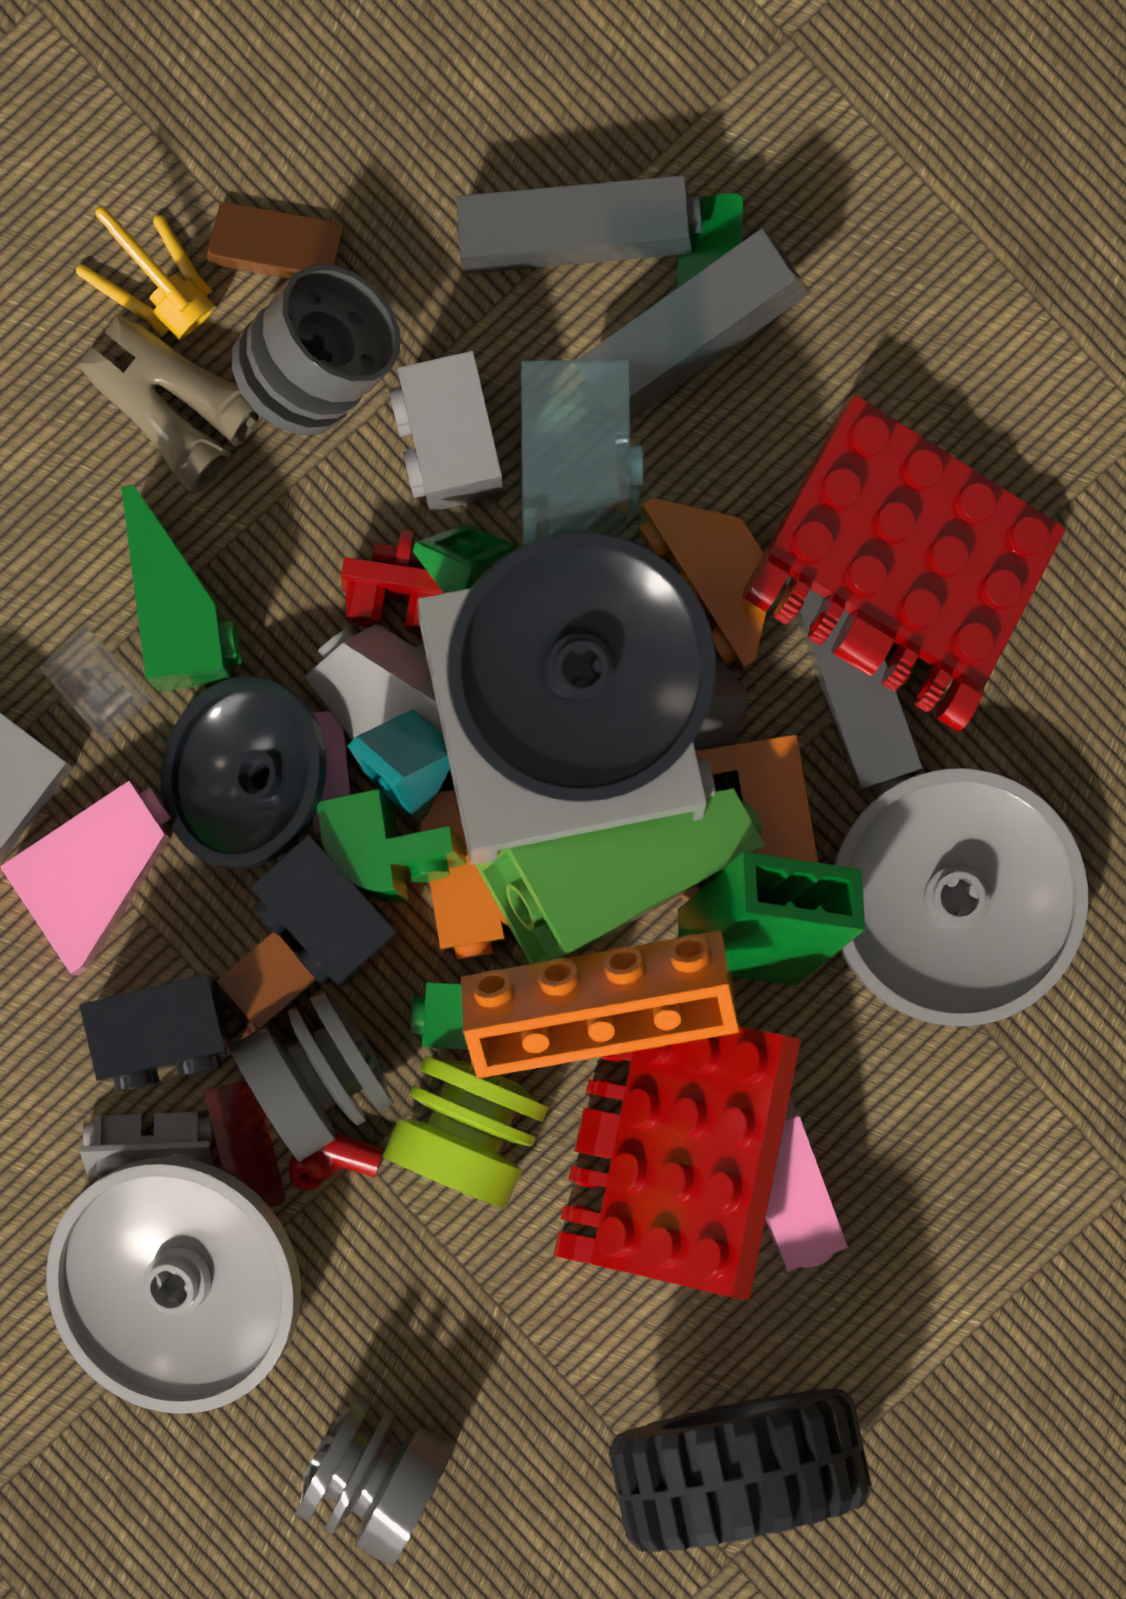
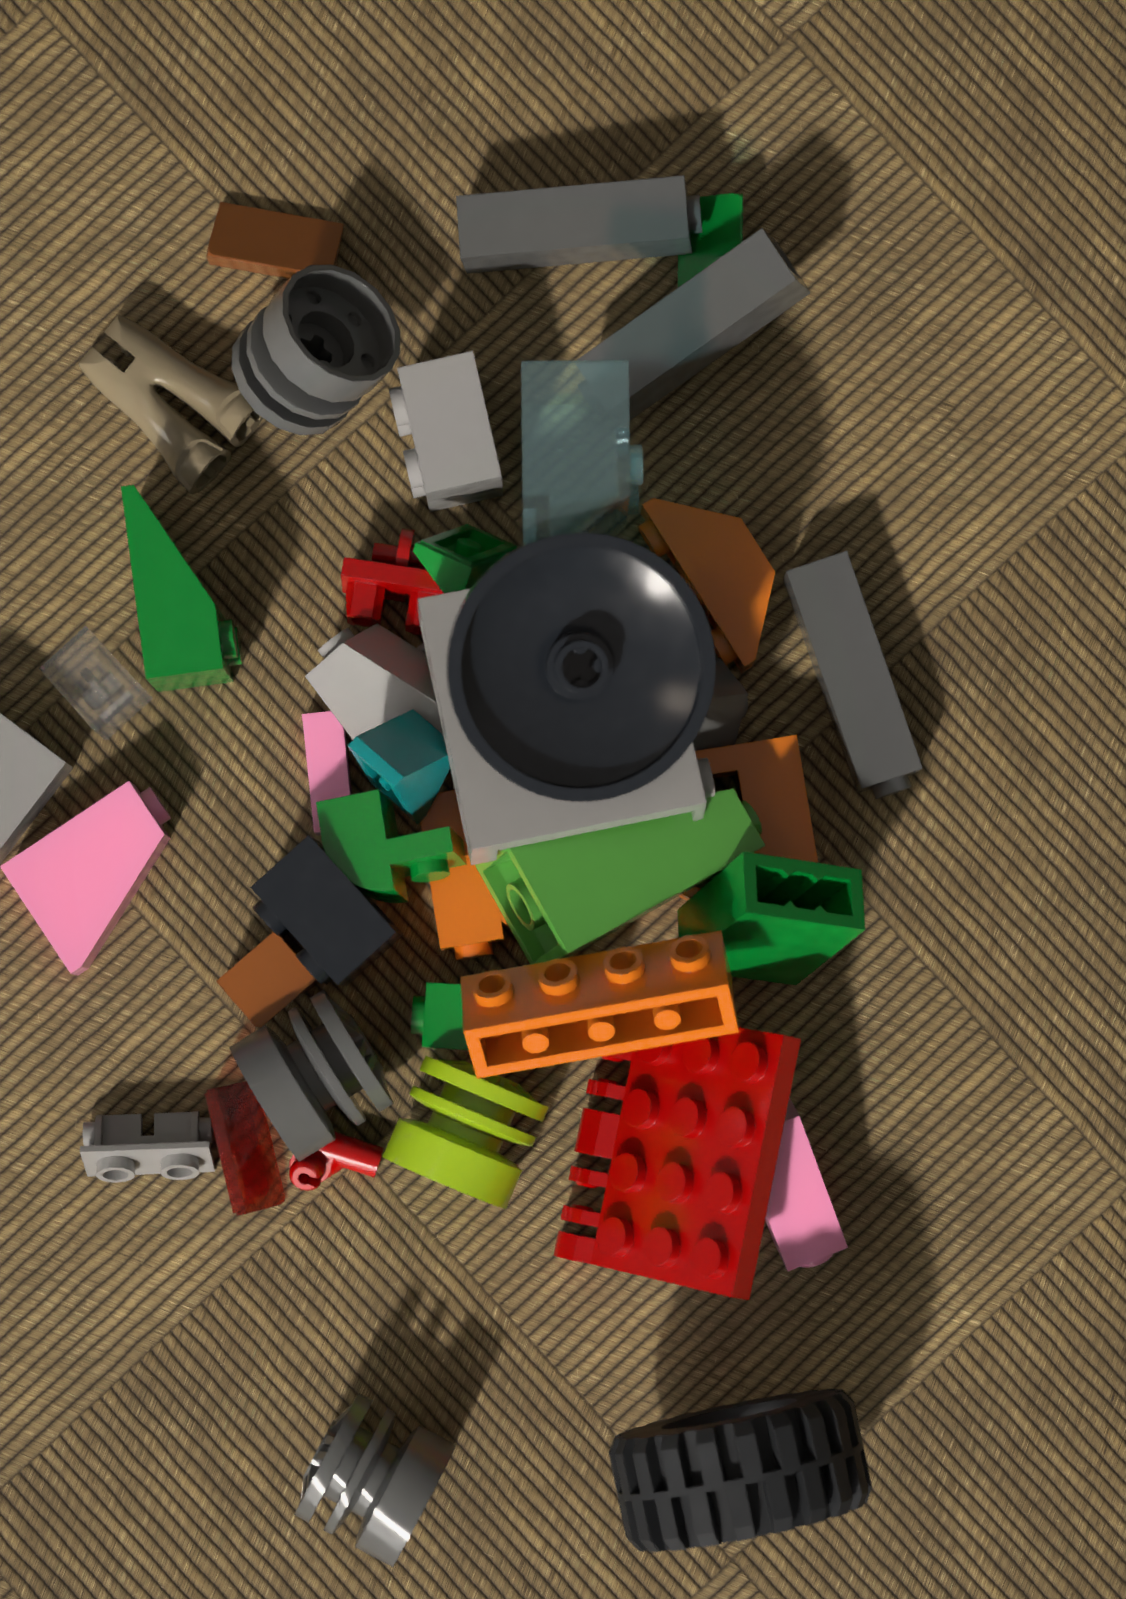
light grey dish [46,1157,301,1414] -> none
yellow plant [76,206,216,341] -> none
black piece [79,974,233,1091] -> none
black dish [161,676,327,869] -> none
red hinge [742,395,1066,732] -> none
light grey dish [833,769,1088,1026] -> none

